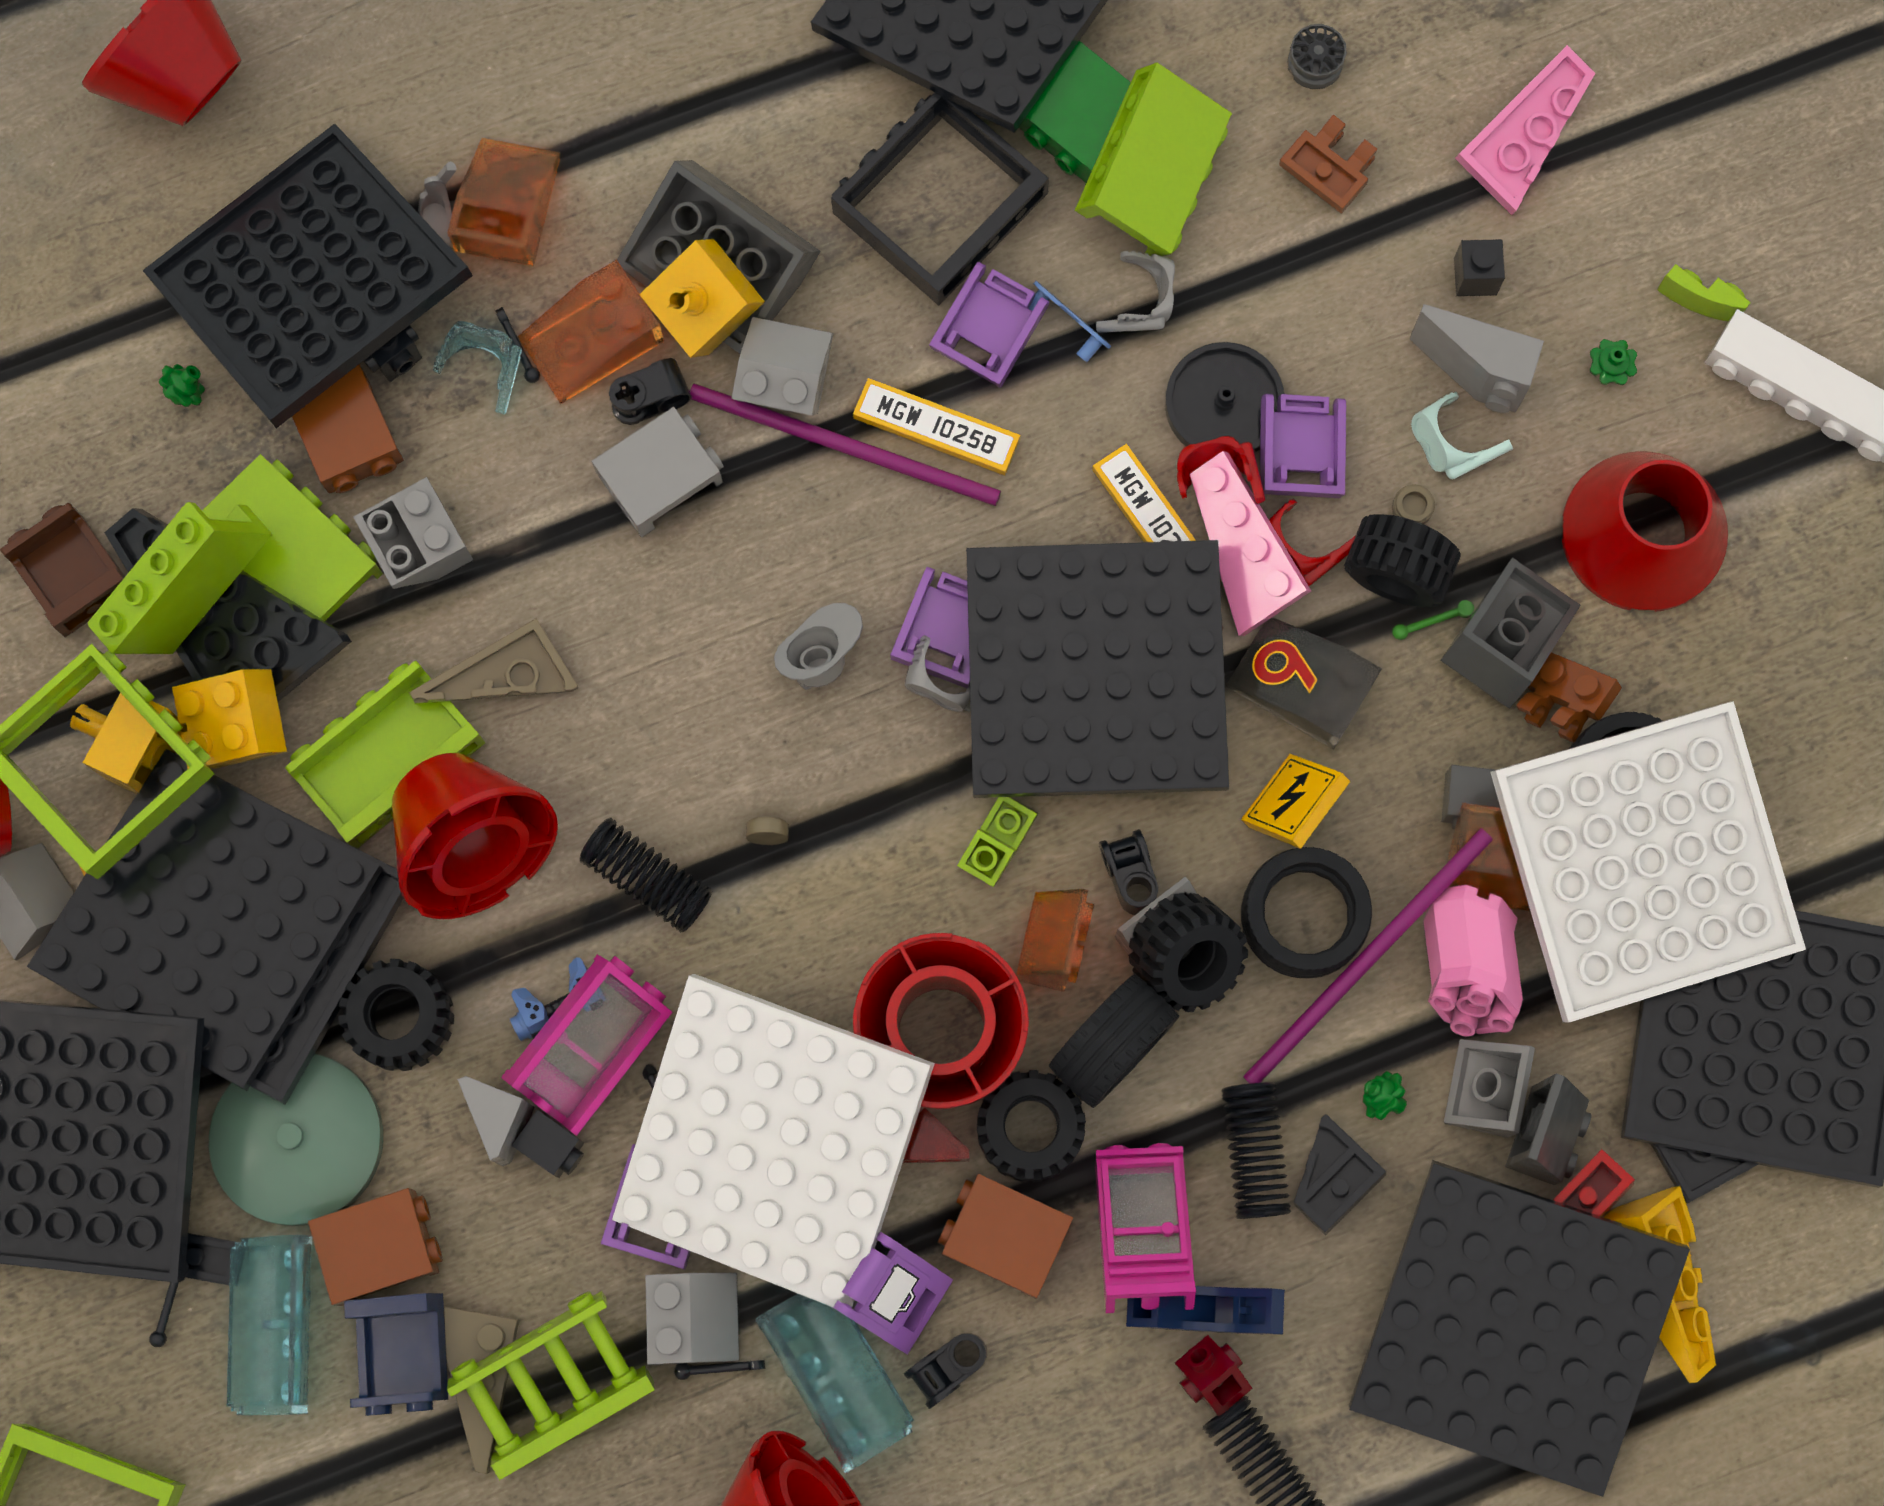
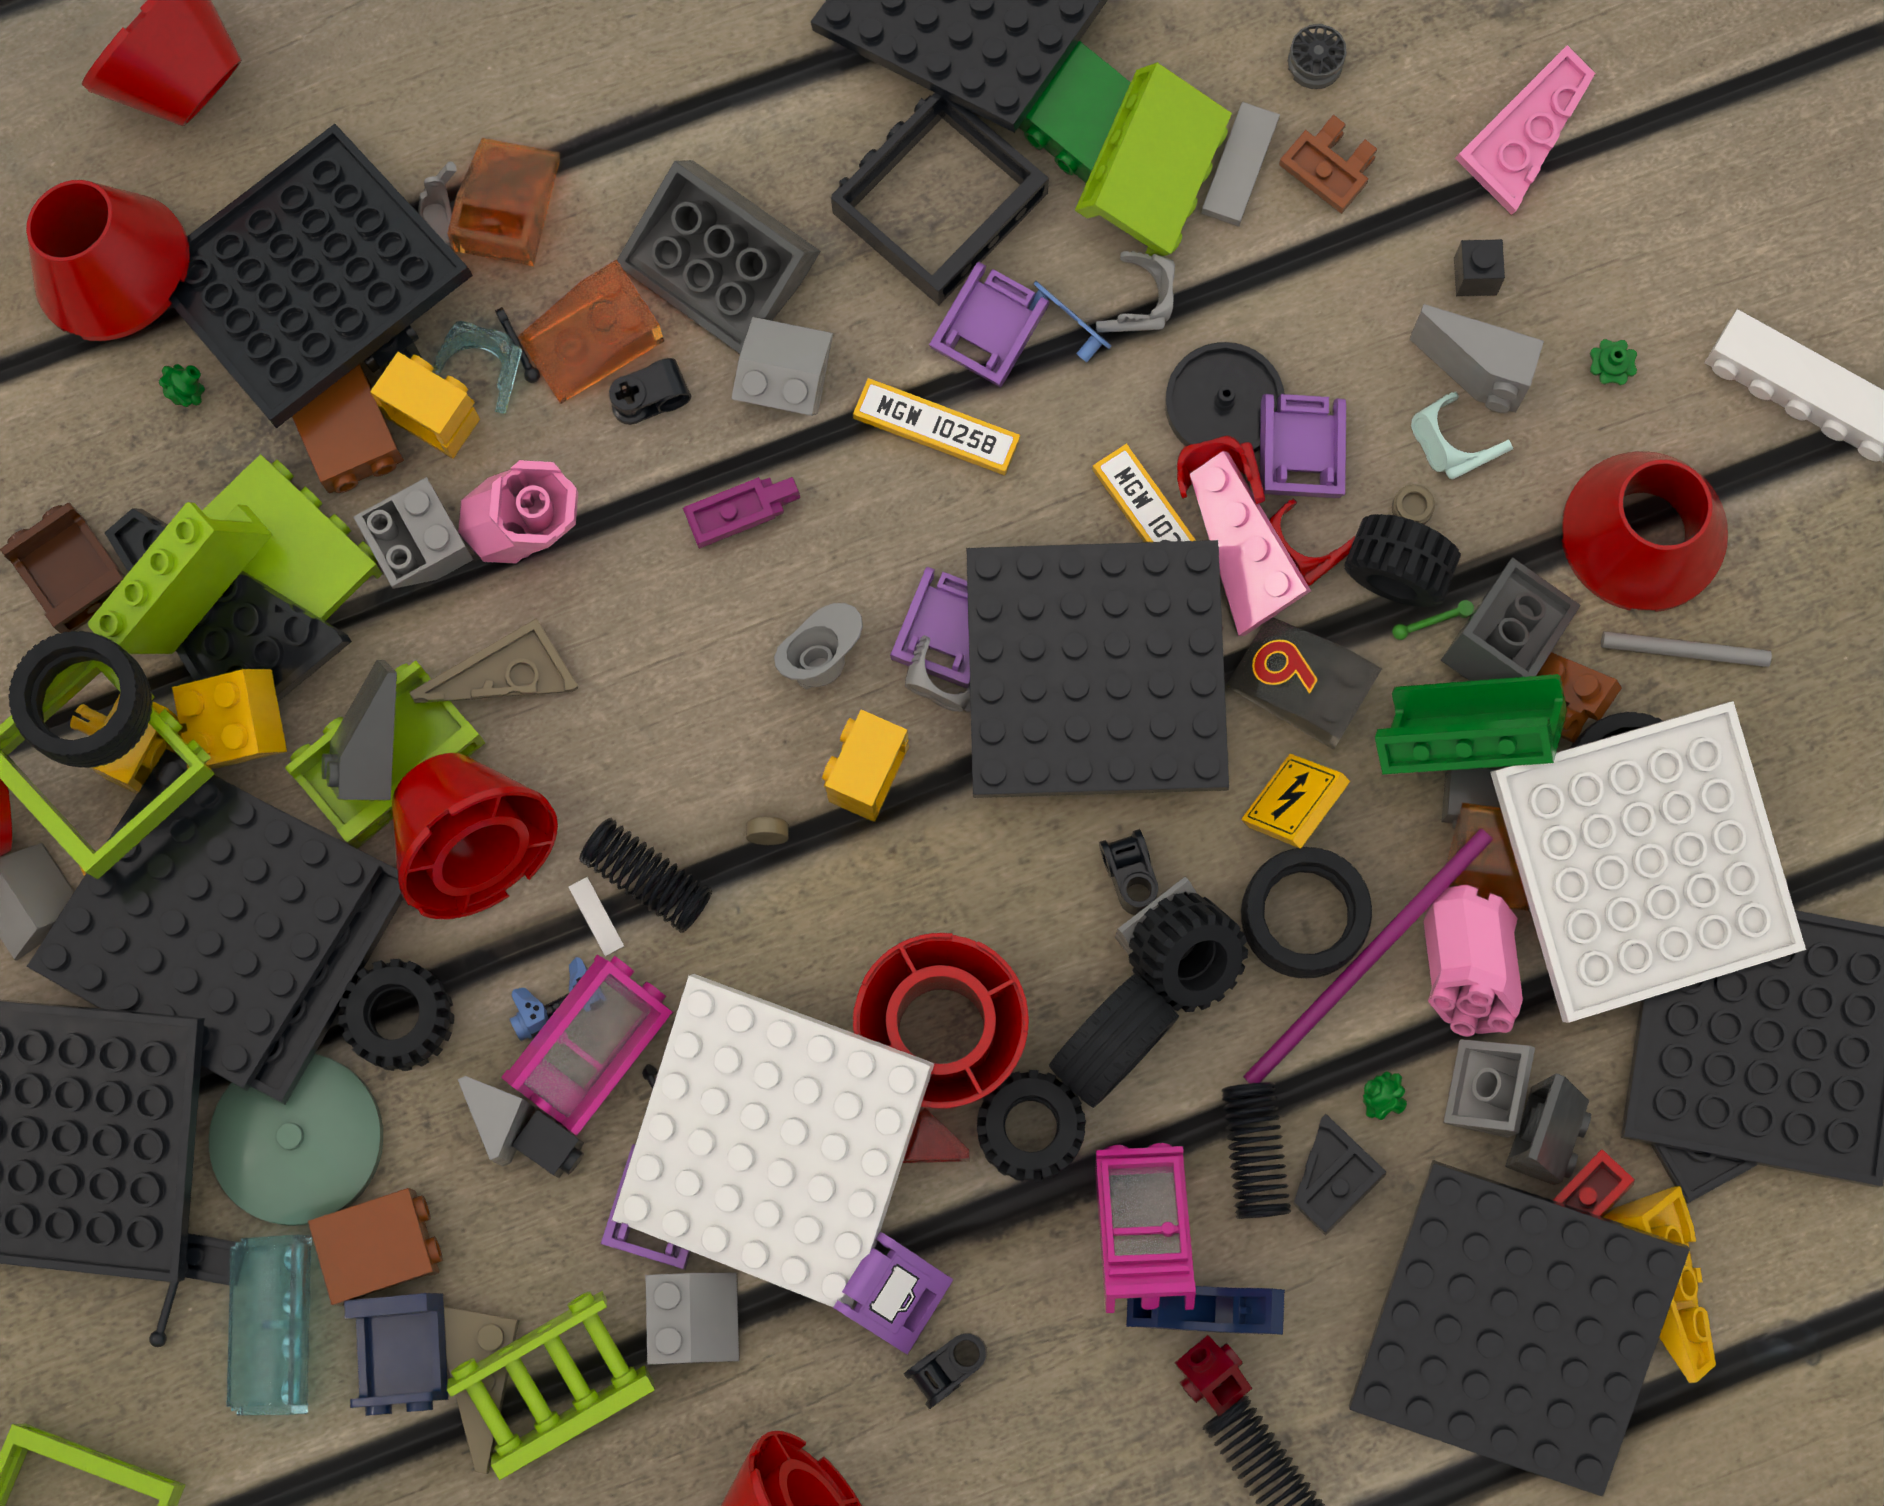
light grey panel [591,407,724,538] -> none
yellow brick [639,239,765,358] -> none
black hinge [674,1360,765,1380] -> none
magenta piece [690,383,1001,506] -> none
clear light blue container [755,1294,914,1474] -> none
dark orange panel [938,1173,1073,1299] -> none
lime slope [957,797,1039,887] -> none
clear orange slope [1016,889,1094,992] -> none
lime slope [1657,264,1751,321] -> none
none -> black tyre [8,631,153,768]
none -> red cone [26,180,190,341]
none -> dark grey slope [321,660,397,800]
none -> yellow piece [370,352,480,459]
none -> bright pink brick [458,460,578,563]
none -> white sticker [569,877,624,956]
none -> magenta hinge [683,477,800,549]
none -> yellow piece [822,709,909,822]
none -> light grey tile [1201,102,1280,226]
none -> green panel [1375,674,1567,775]
none -> light grey bar [1601,631,1772,667]

